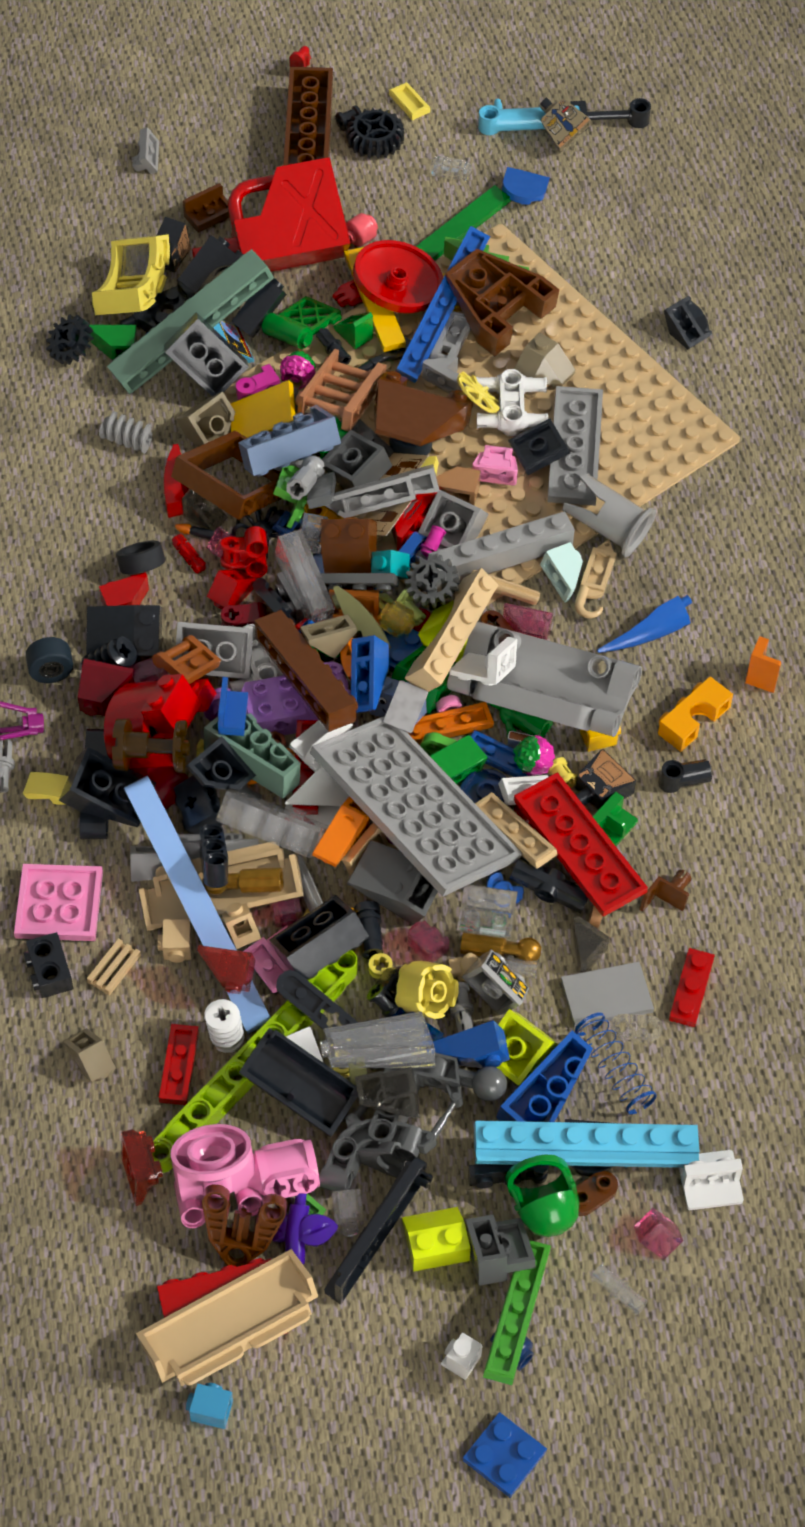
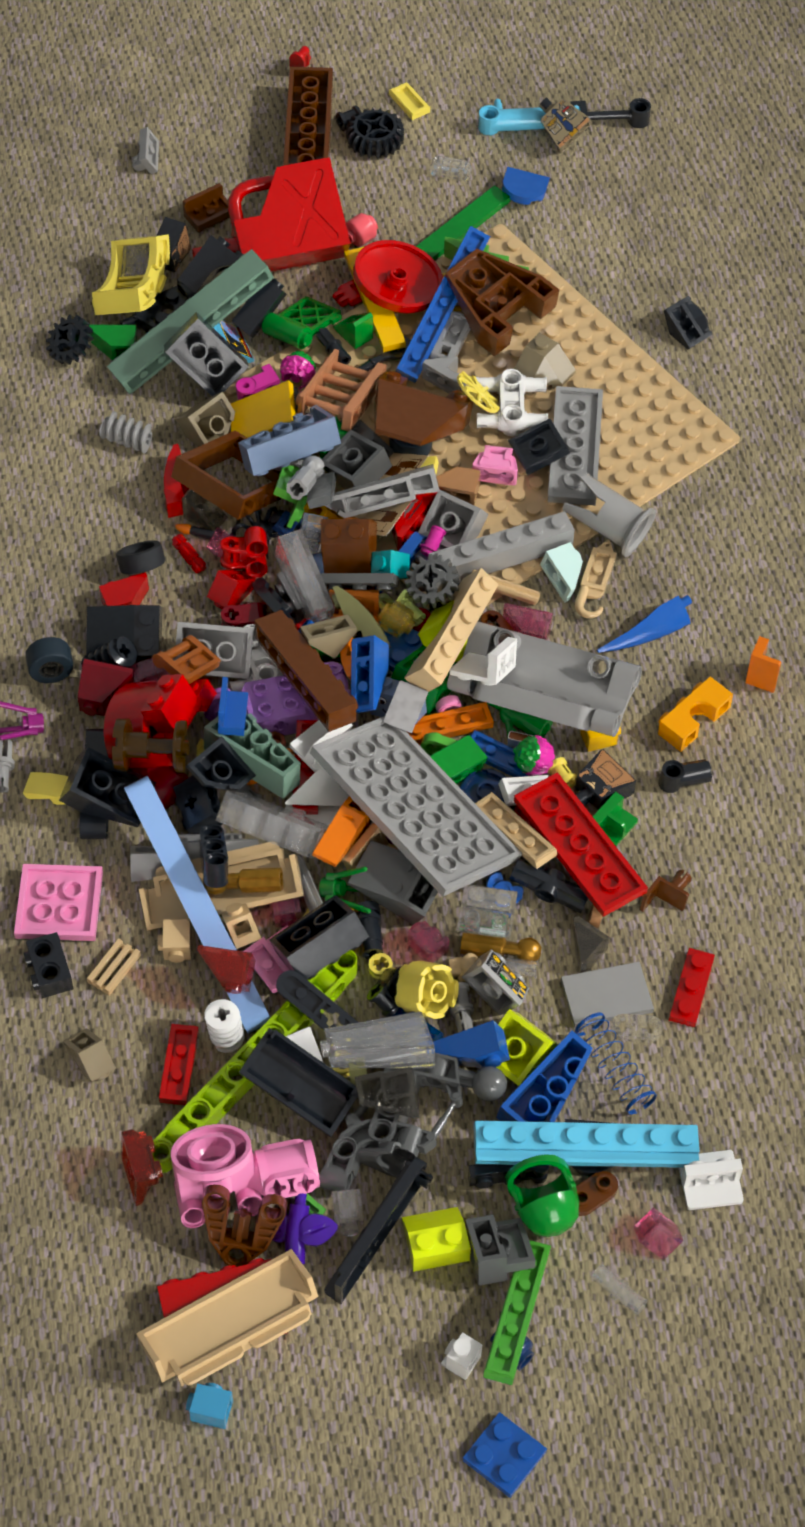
none -> green plant [319,866,371,914]

